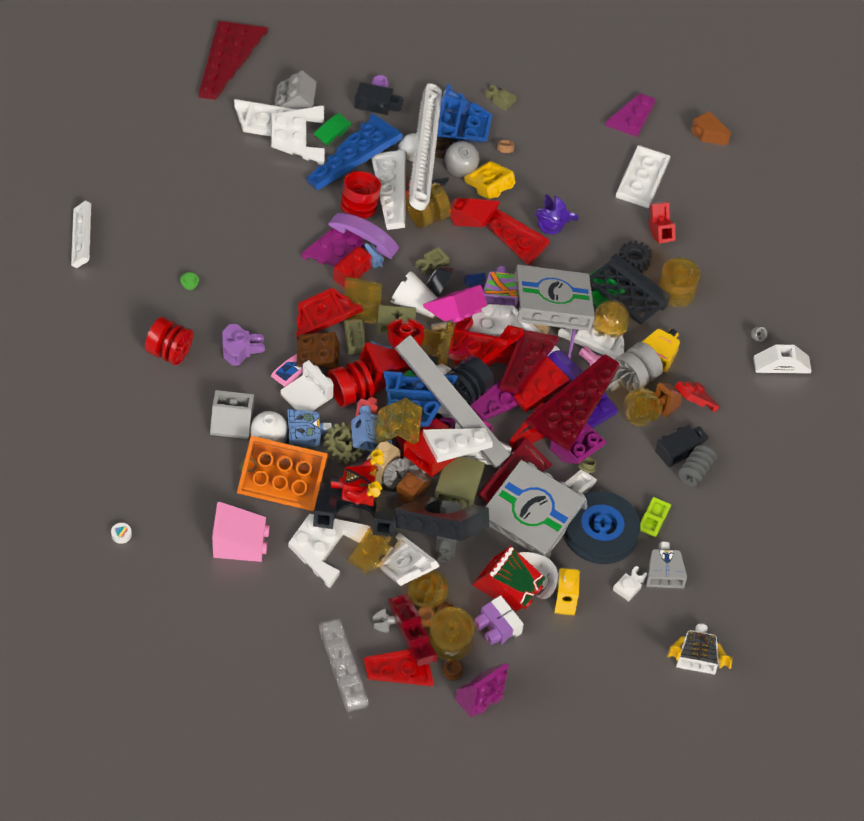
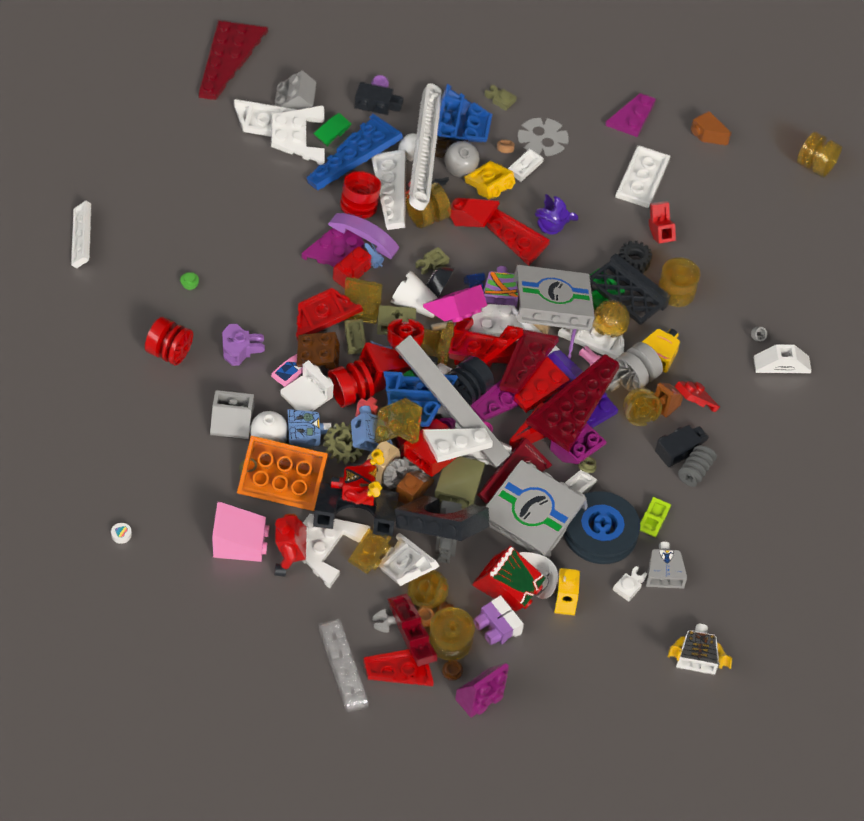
none -> red torso [274,514,307,577]
none -> white plate [508,149,543,182]
none -> light grey piece [518,118,569,156]
none -> clear yellow wheel [797,131,842,177]

